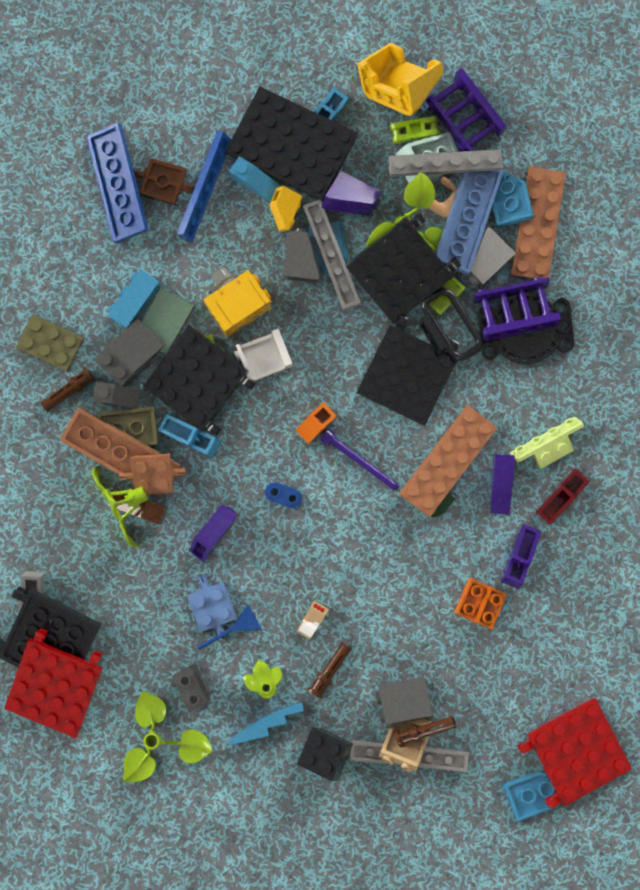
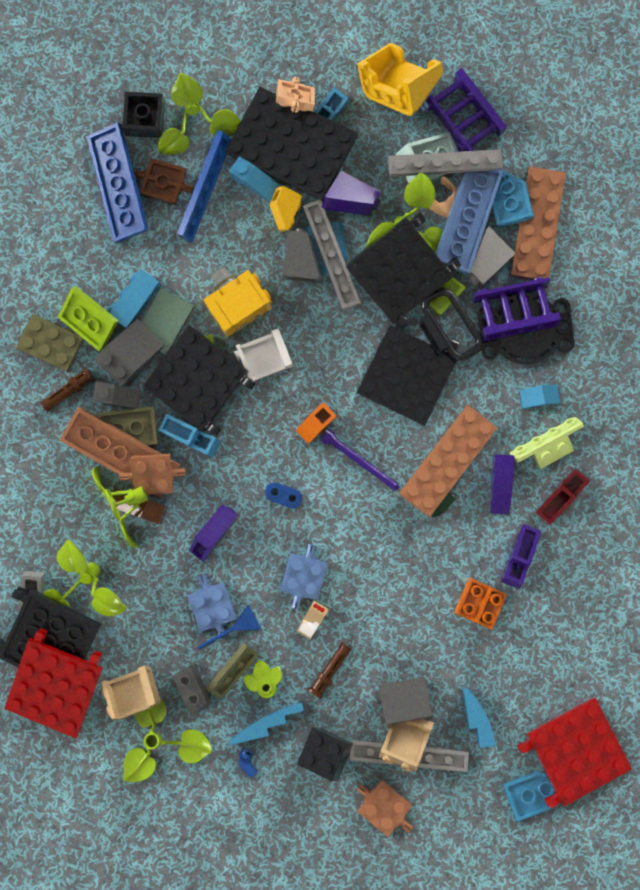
lime plate [390,116,441,144] -> none
reddish brown pin [395,716,457,748] -> none
none -> lime plant [43,539,127,616]
none -> lime plate [58,286,119,352]
none -> tan panel [101,666,161,720]
none -> black brick [122,92,165,138]
none -> lime plant [158,73,241,155]
none -> olive plate [206,643,259,700]
none -> blue arm [239,748,258,778]
none -> light nougat plate [276,76,315,113]
none -> medium blue plate [280,544,327,610]
none -> nougat plate [356,779,413,837]
none -> dark azure slope [462,687,496,748]
none -> dark azure slope [520,385,560,409]

